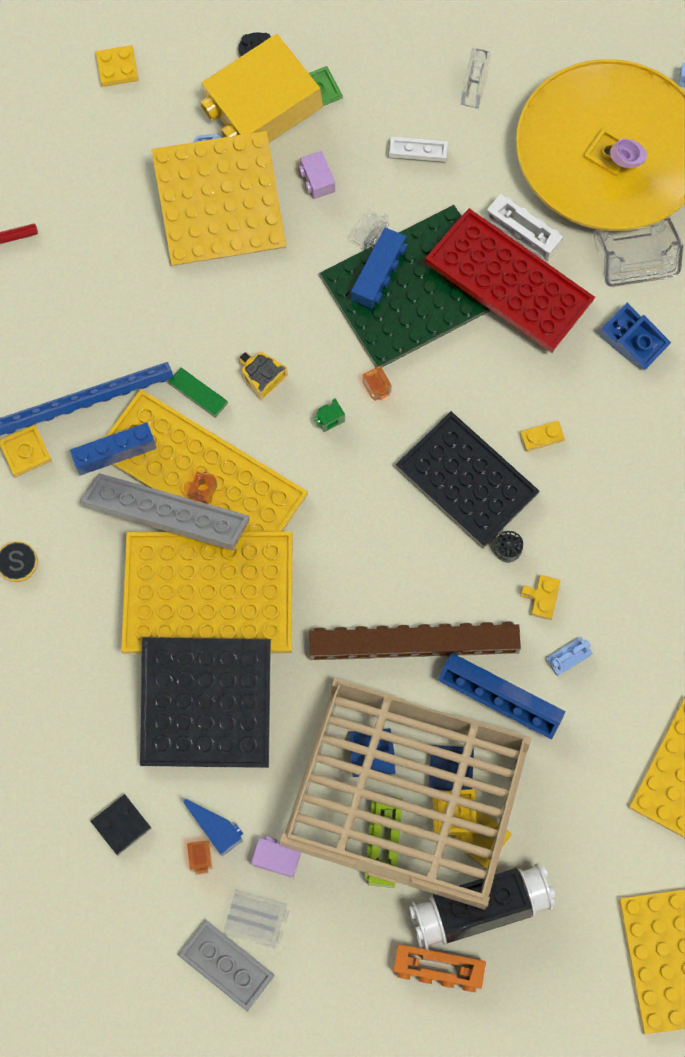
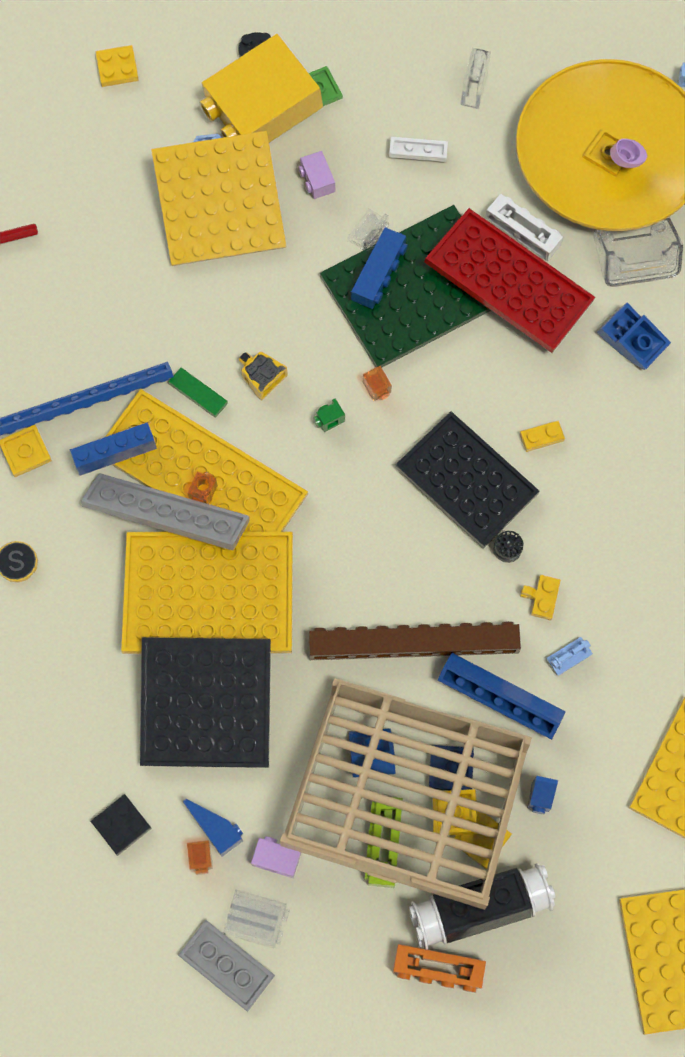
none -> blue slope [527,776,558,814]

